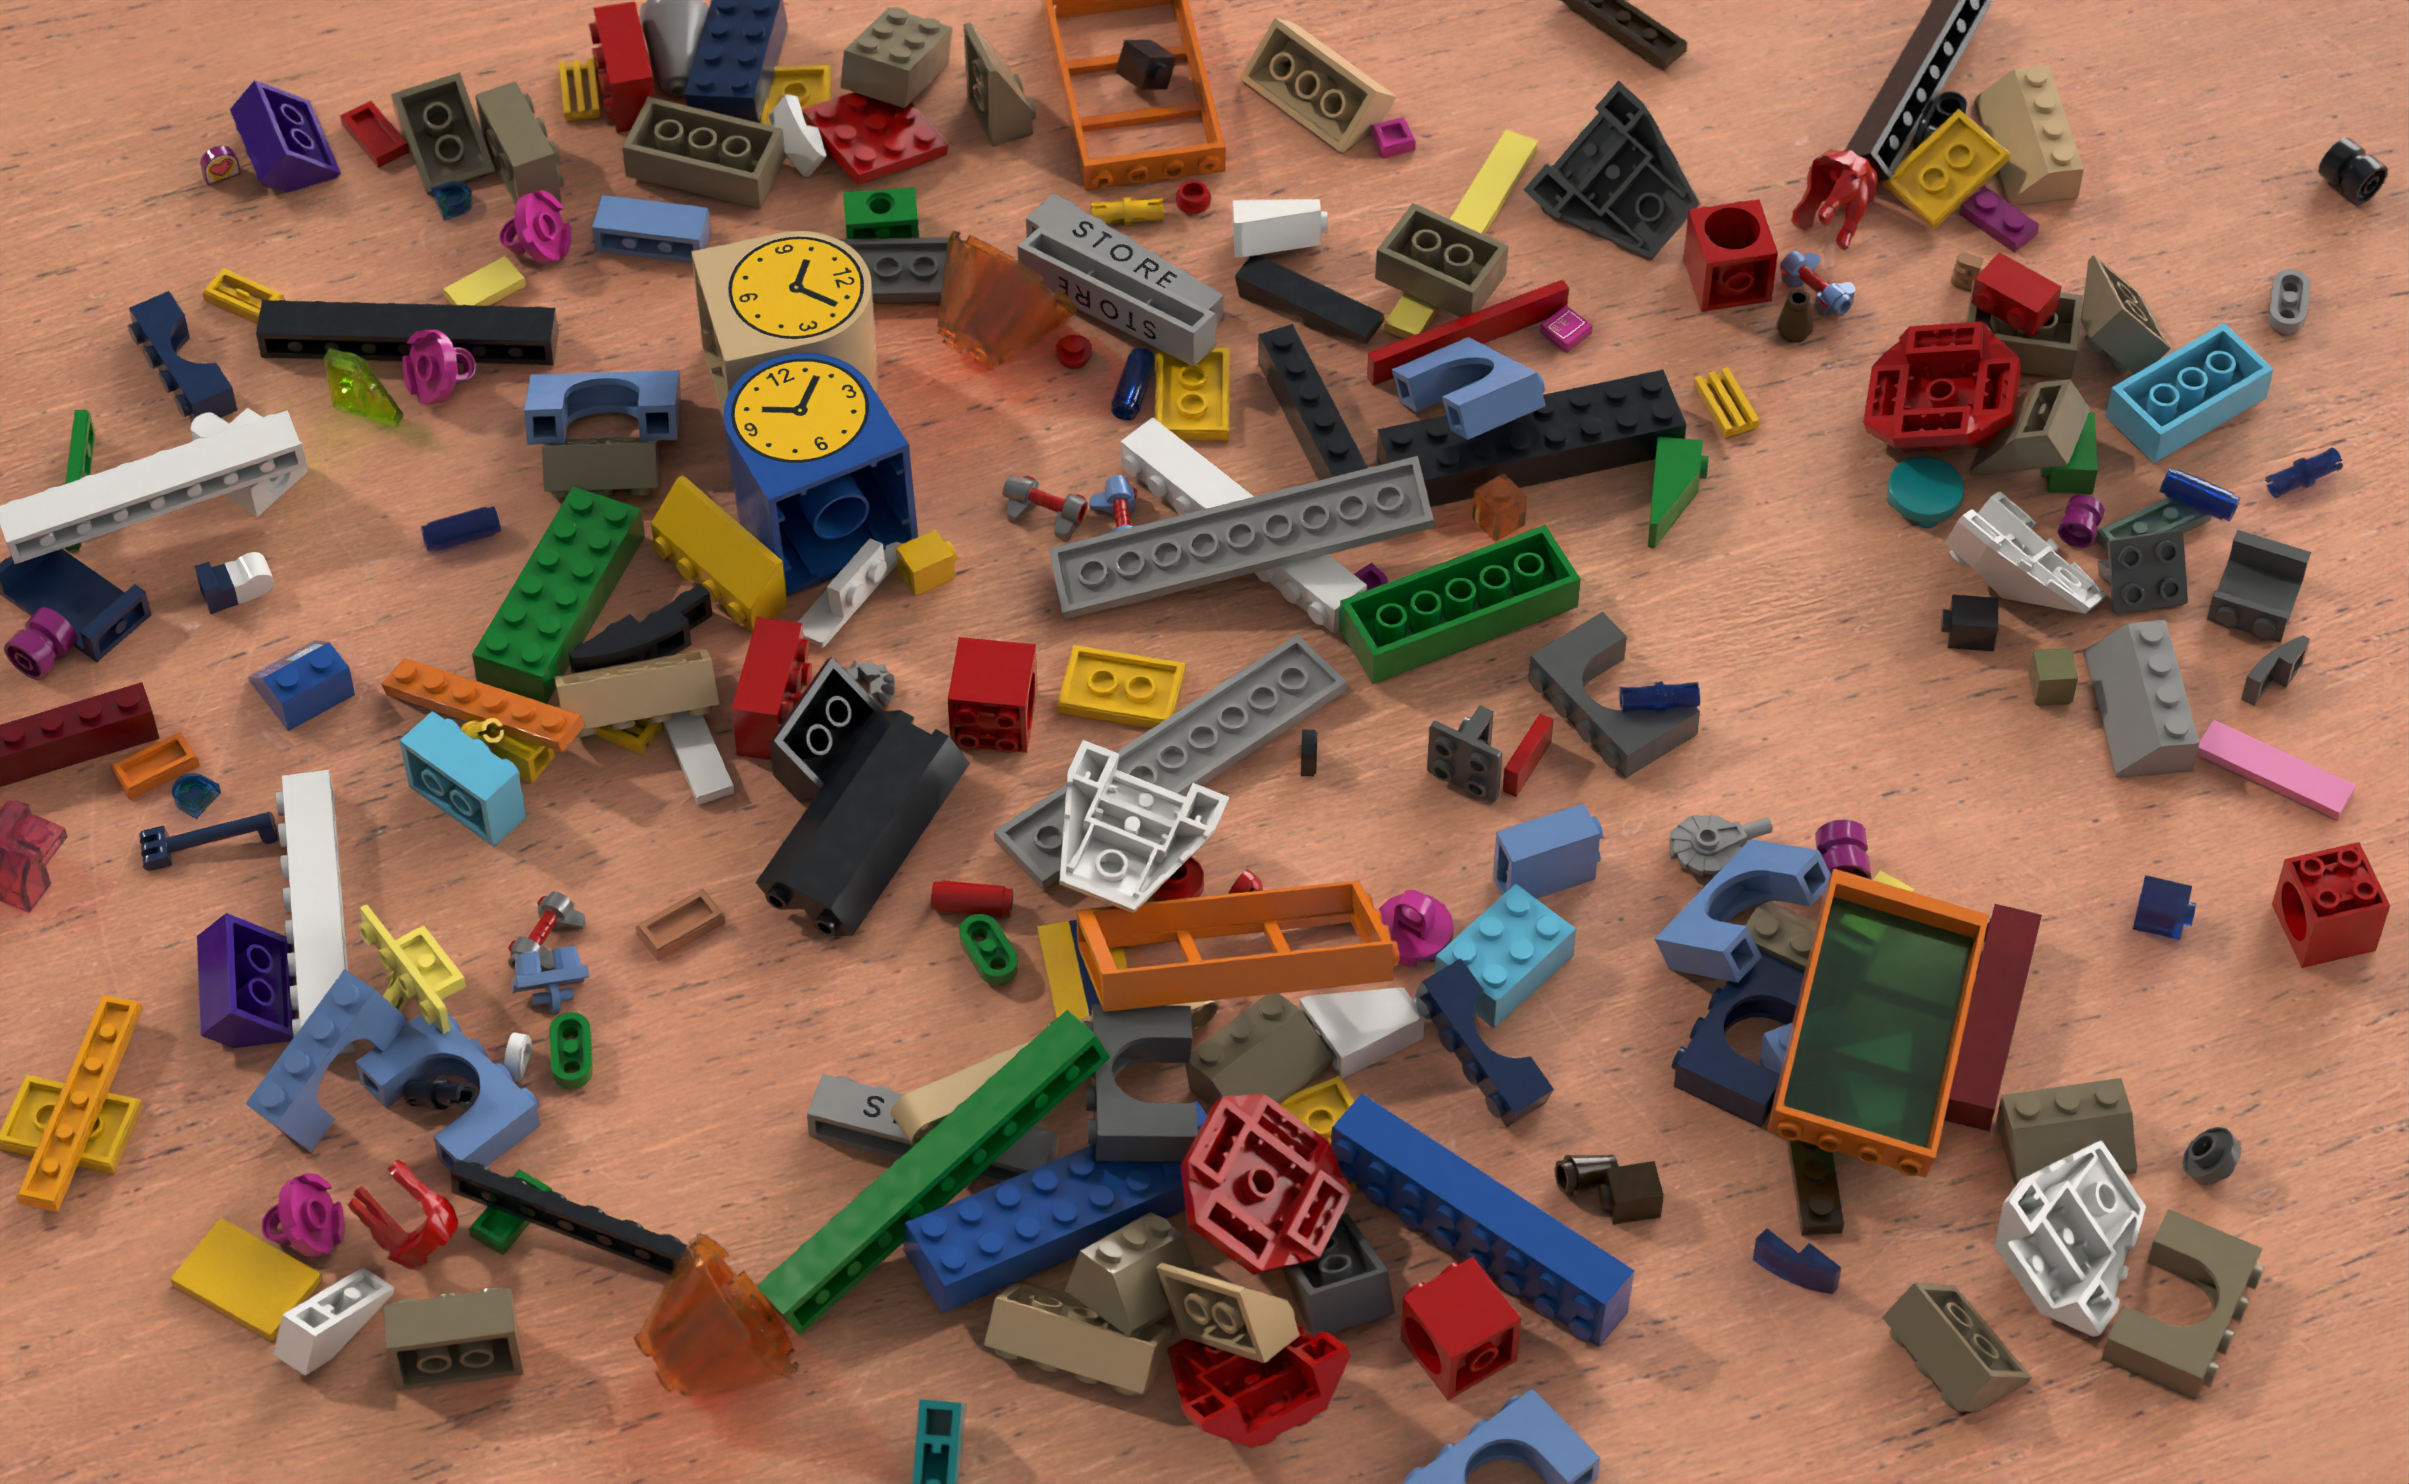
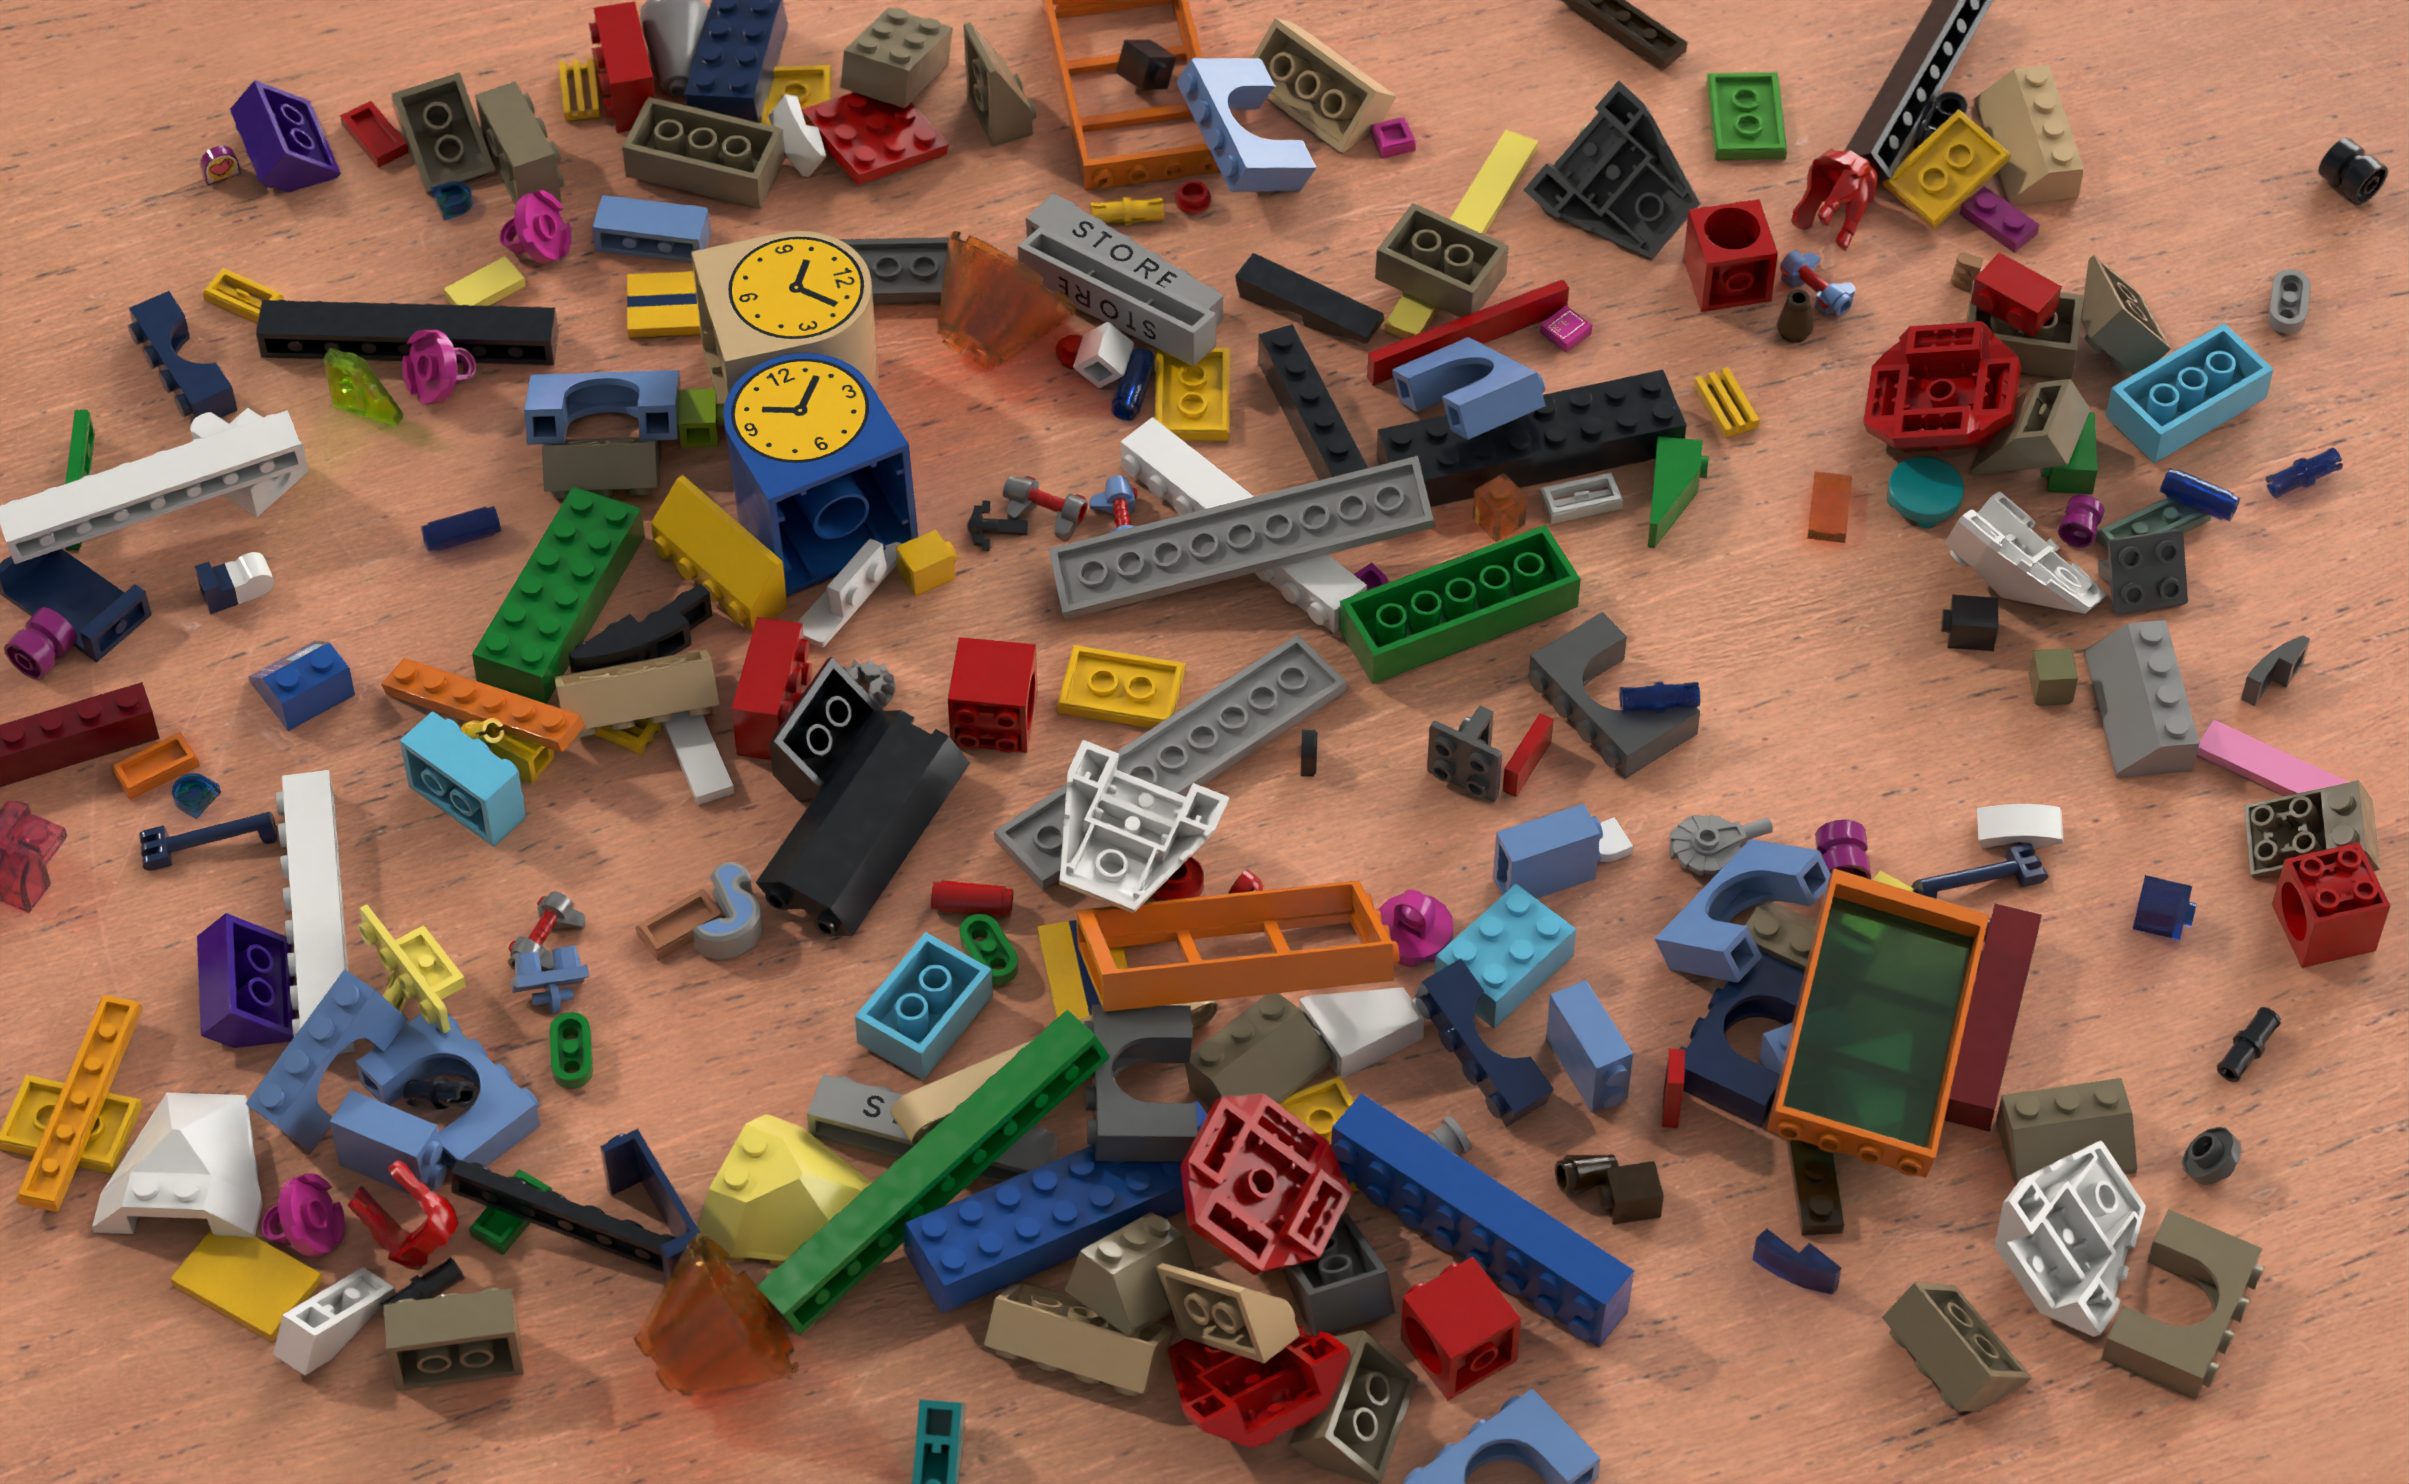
white tile [504,1033,533,1082] -> none
green brick [843,187,919,239] -> none
white slope [1233,199,1328,257] -> none
dark grey panel [2207,530,2311,642] -> none
none -> white wedge [92,1093,263,1238]
none -> medium blue brick [330,1090,447,1195]
none -> black pin [379,1257,465,1312]
none -> dark blue panel [600,1129,711,1301]
none -> yellow tile [627,271,701,338]
none -> lime brick [678,388,725,448]
none -> light grey animal [693,862,762,960]
none -> light yellow wedge [698,1114,873,1265]
none -> medium azure brick [855,932,993,1080]
none -> black piece [967,501,1028,551]
none -> white brick [1073,322,1134,388]
none -> medium blue arch [1176,58,1317,191]
none -> dark tan slope [1289,1330,1419,1484]
none -> light grey piece [1428,1116,1472,1155]
none -> white tile [1540,472,1623,524]
none -> medium blue brick [1546,980,1633,1113]
none -> white tile [1599,817,1633,863]
none -> red tile [1662,1048,1685,1128]
none -> bright green tile [1706,72,1787,160]
none -> clear orange tile [1807,471,1852,543]
none -> dark blue hinge [1912,843,2048,899]
none -> white slope [1977,804,2064,849]
none -> black pin [2217,1007,2281,1082]
none -> dark tan slope [2244,780,2380,878]

